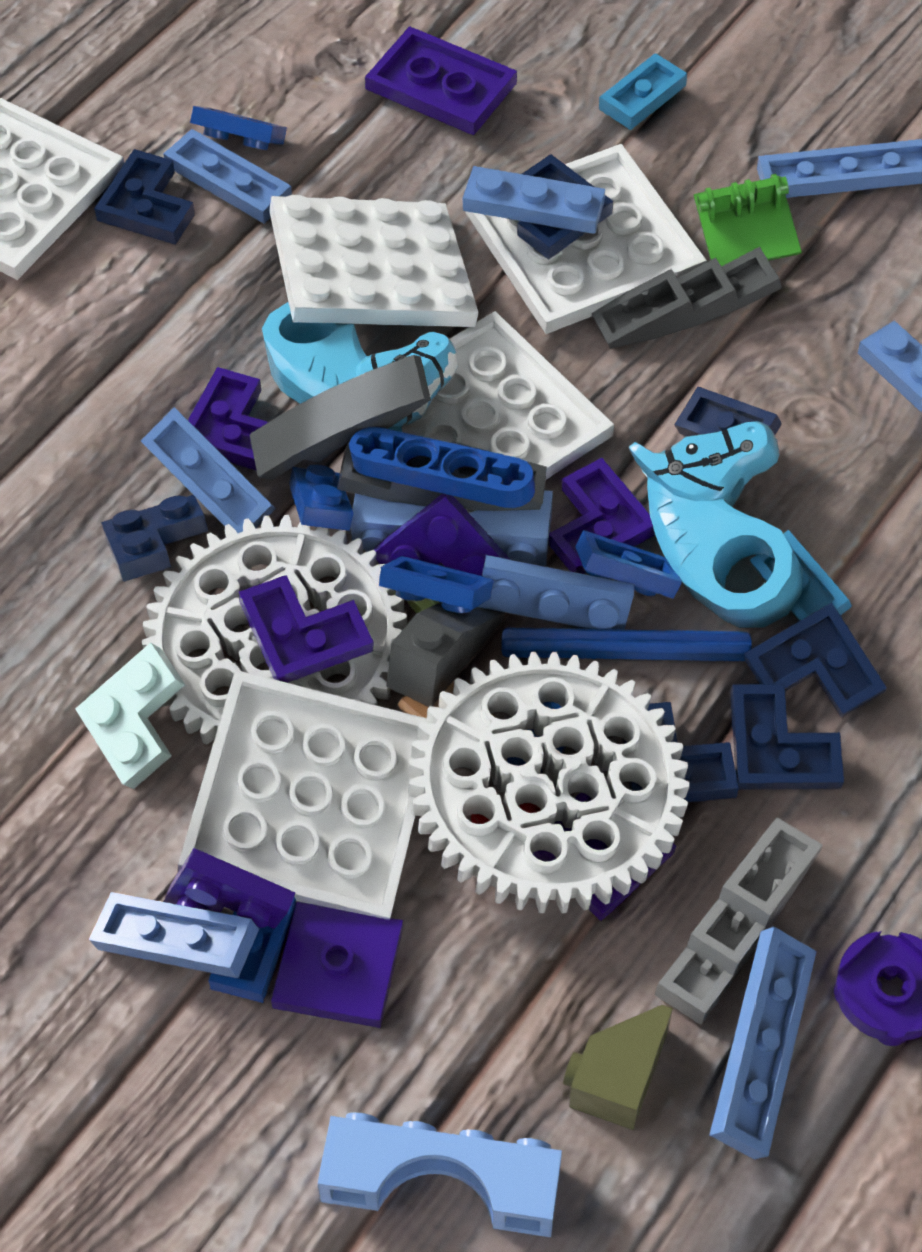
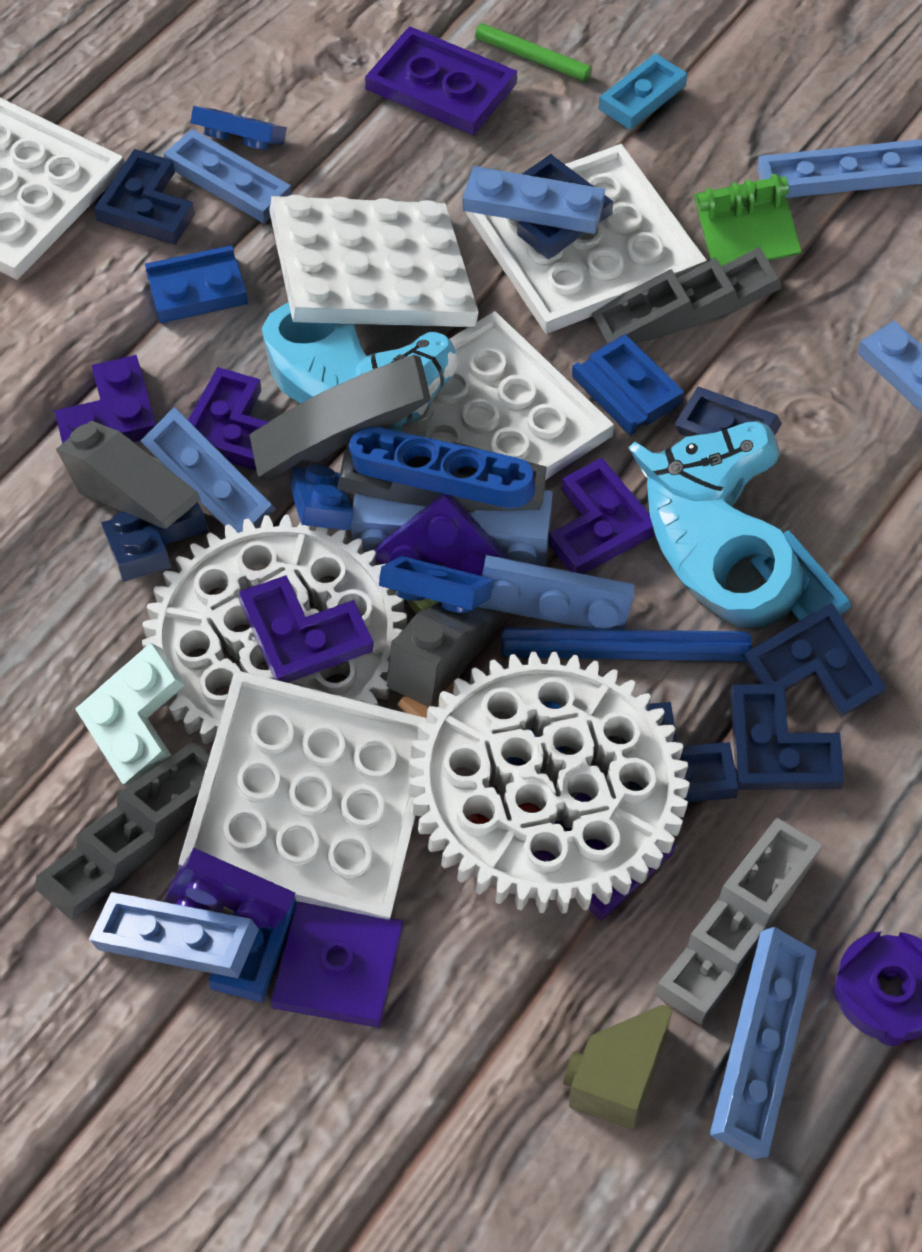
light blue arch [317,1112,562,1237] -> none
blue plate [575,530,682,599] -> none
none -> dark grey slope [35,742,210,921]
none -> dark purple plate [54,355,156,443]
none -> dark grey slope [56,421,201,529]
none -> blue plate [145,245,248,323]
none -> bright green bar [475,23,592,82]
none -> blue plate [572,334,684,436]

